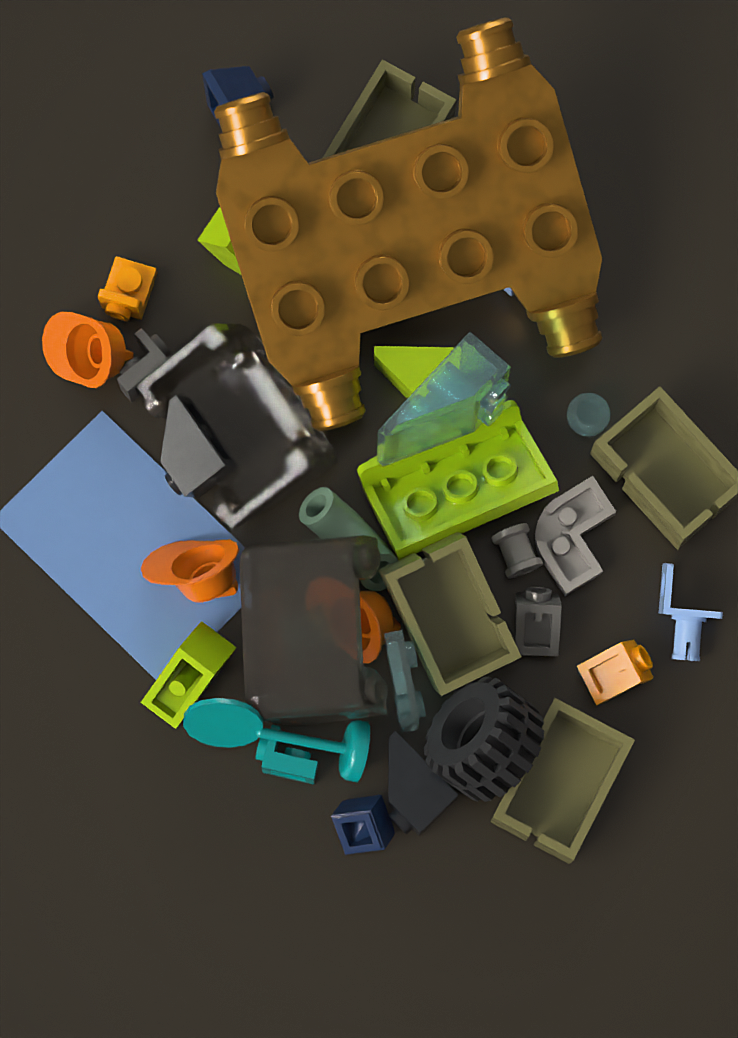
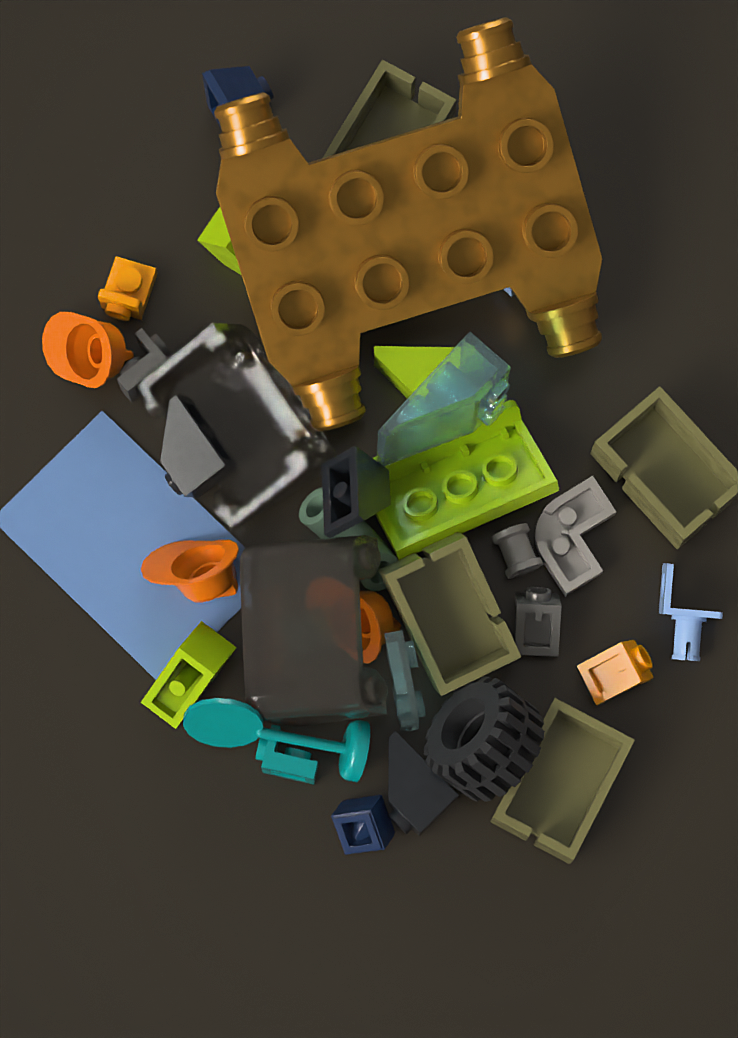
clear light blue plate [567,393,610,436] -> none
none -> black slope [321,446,391,538]

